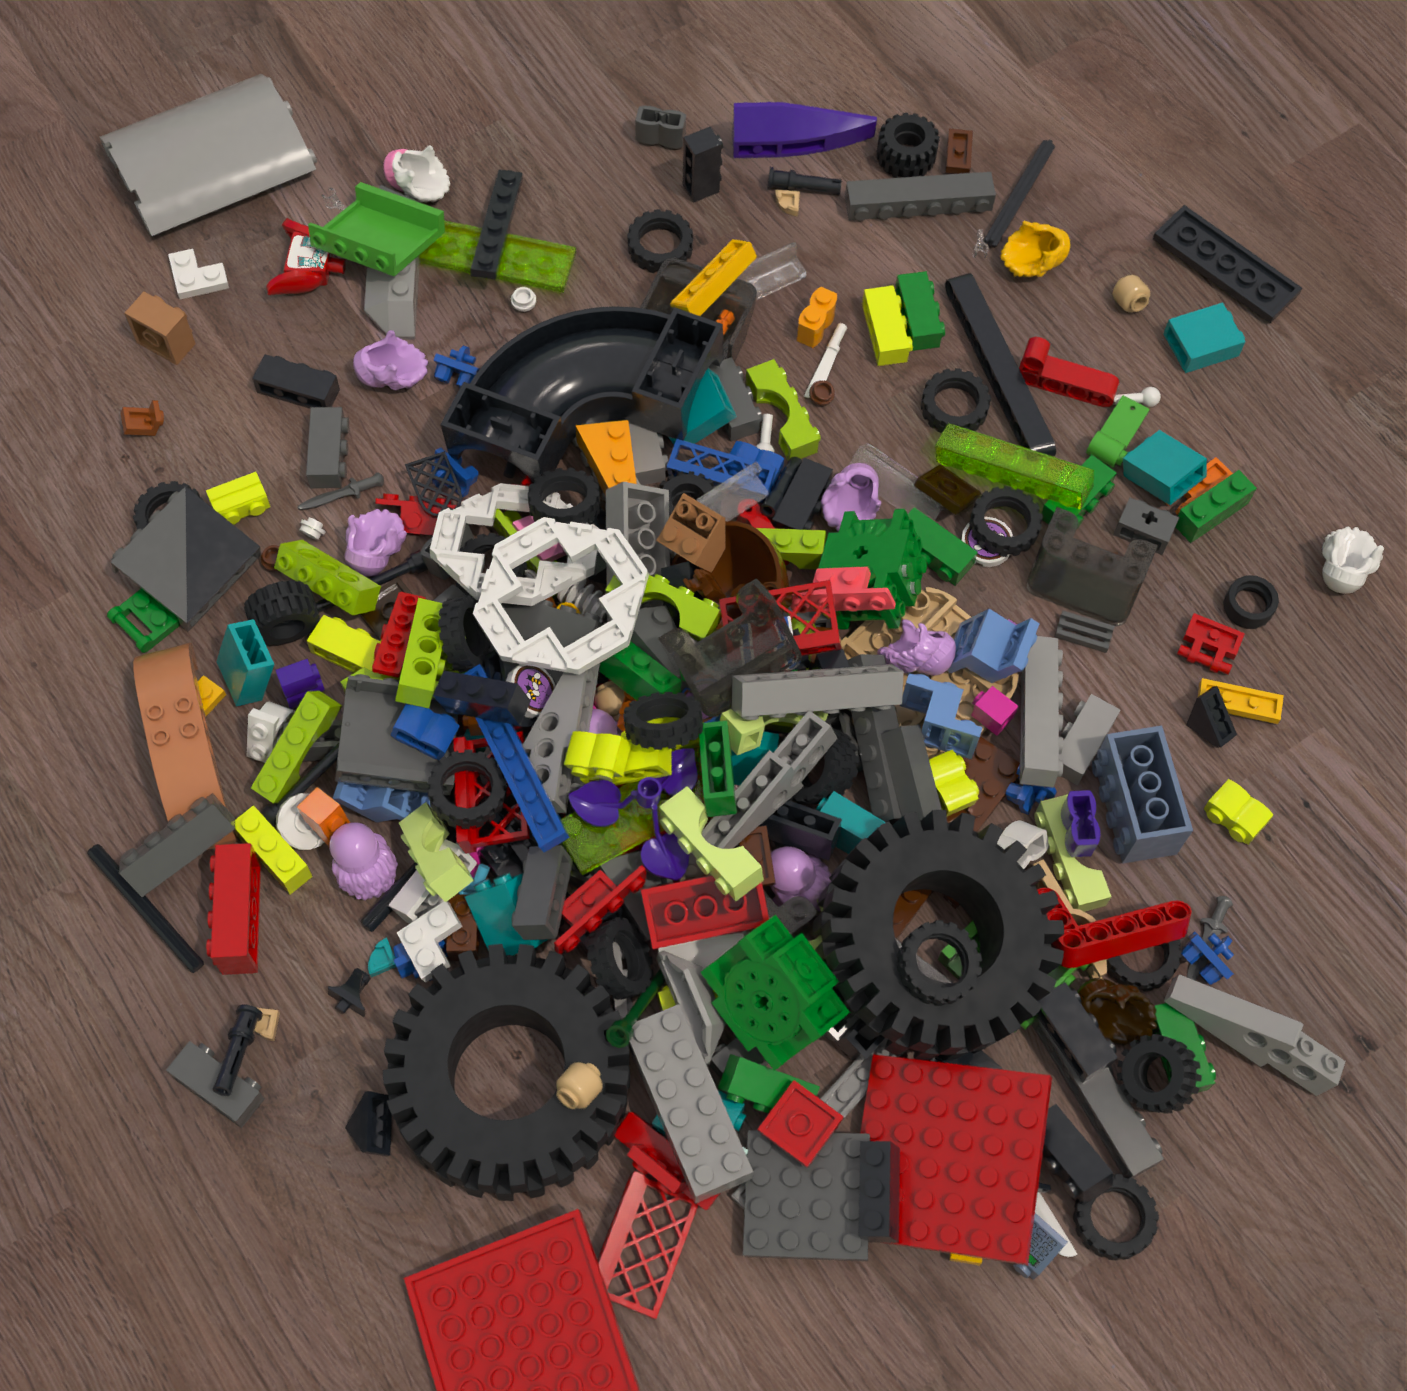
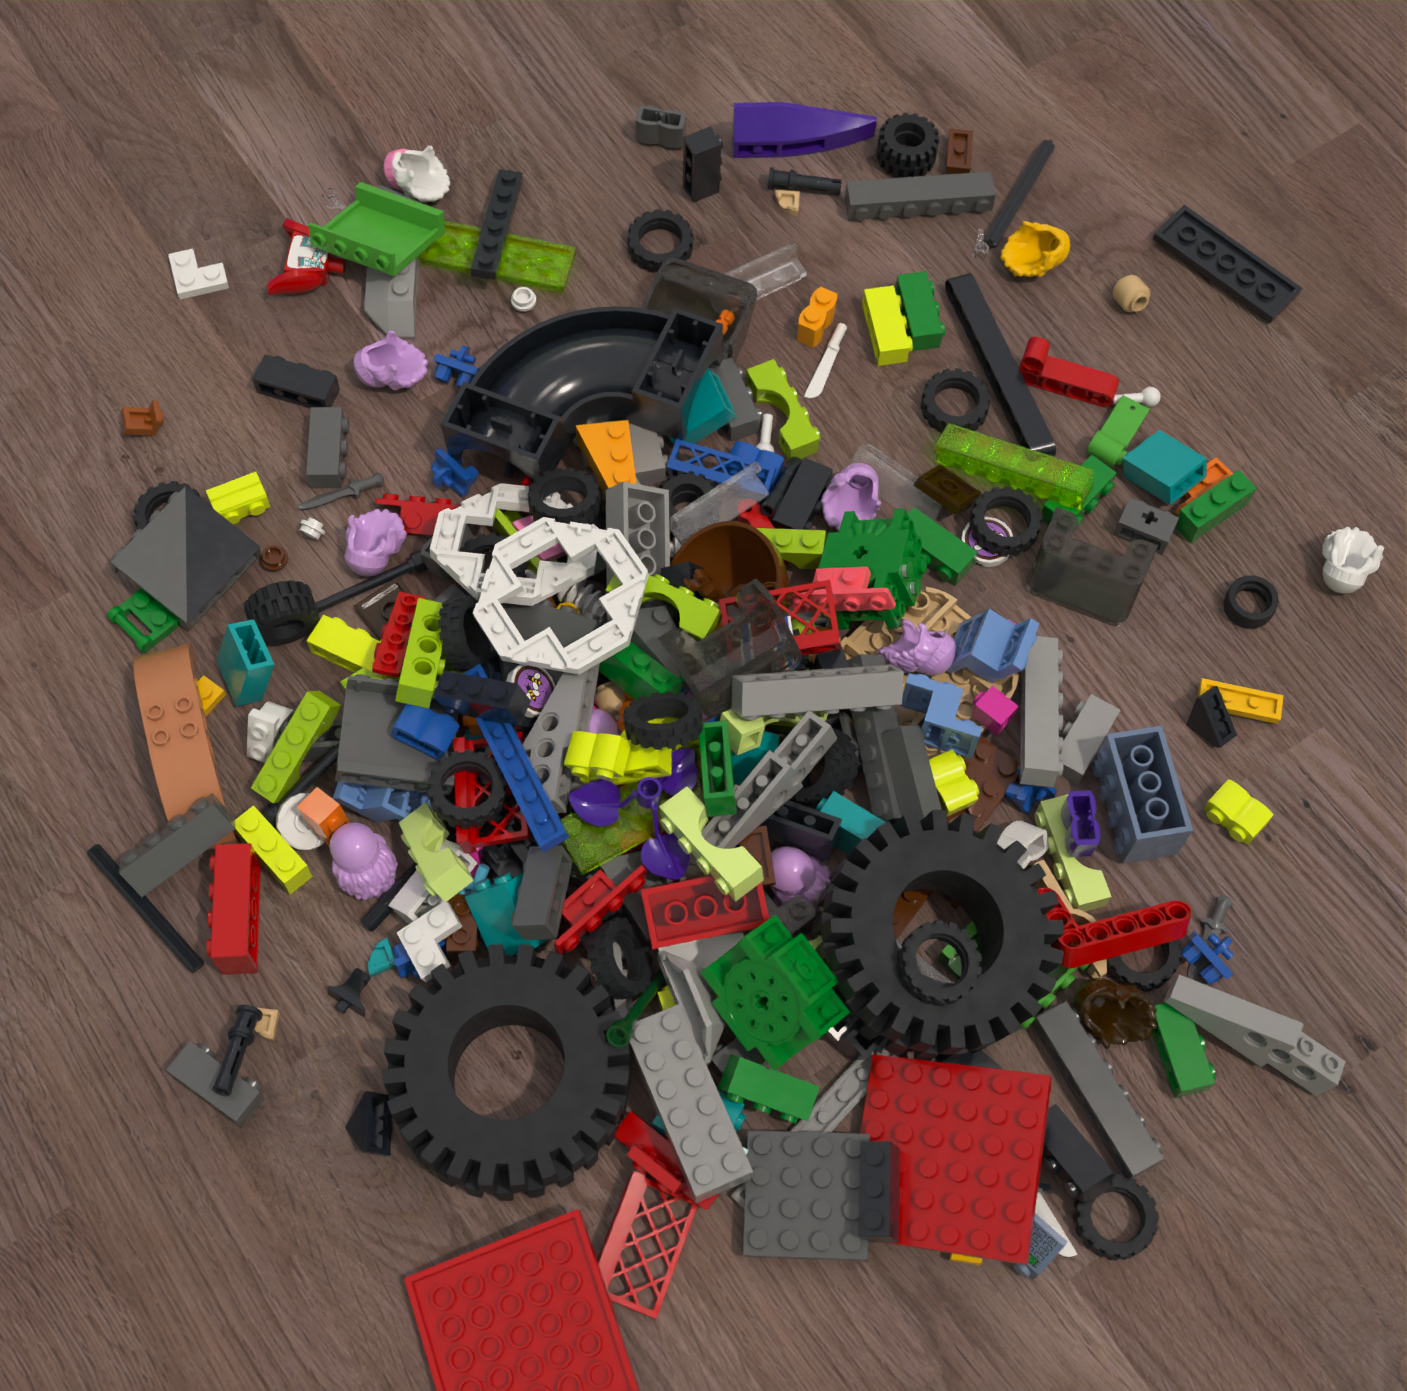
light grey panel [99,74,317,236] -> none
medium nougat brick [125,292,196,365] -> none
lime brick [274,540,381,615] -> none
dark purple brick [275,659,325,709] -> none
black window [405,451,463,518] -> none
tan head [556,1062,602,1109] -> none
medium nougat slope [656,493,725,573] -> none
yellow slope [670,239,757,316] -> none
red plate [758,1080,844,1169] -> none
reddish brown plate [809,380,835,406] -> none
black brick [1036,982,1118,1083] -> none
dark grey tile [1055,610,1115,653] -> none
black tyre [1117,1034,1202,1114] -> none
teal brick [1163,302,1245,373] -> none
red plate [1177,613,1245,675] -> none

